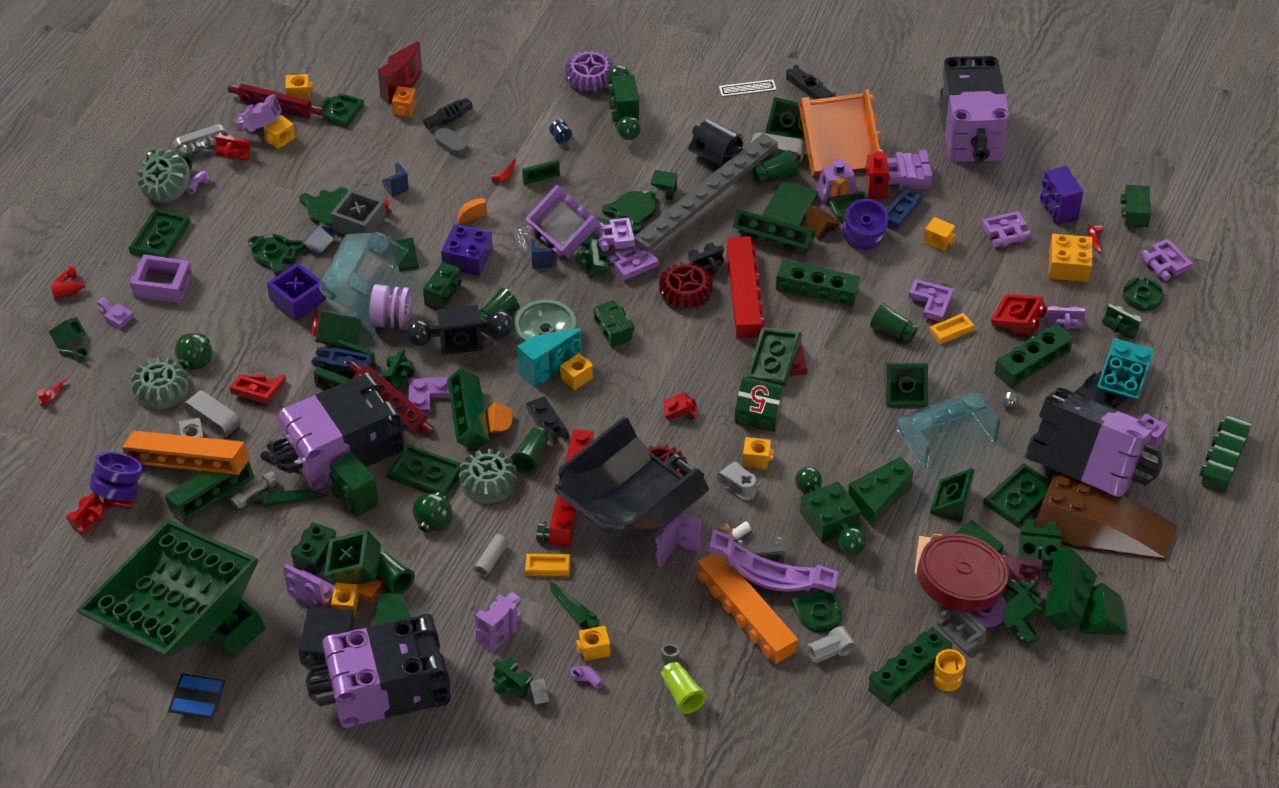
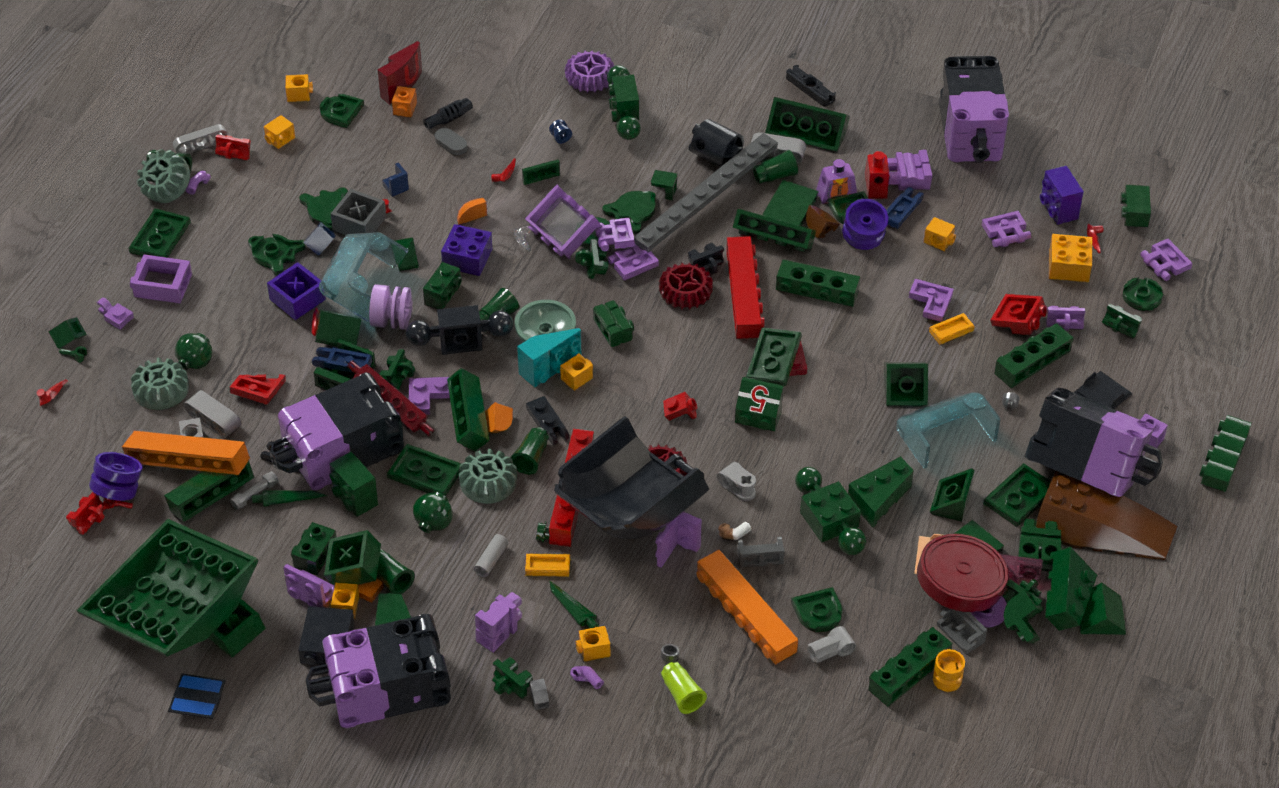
red plant [50,265,85,299] -> none
dark red plate [228,83,323,119] -> none
medium lavender hips [234,94,282,133] -> none
dark blue panel [531,238,552,269] -> none
medium lavender piece [707,529,839,594] -> none
sticker [719,80,776,96] -> none
light orange brick [742,437,774,470] -> none
orange panel [799,89,883,177] -> none
dark green plant [870,303,919,343] -> none
teal slope [1097,338,1154,400] -> none

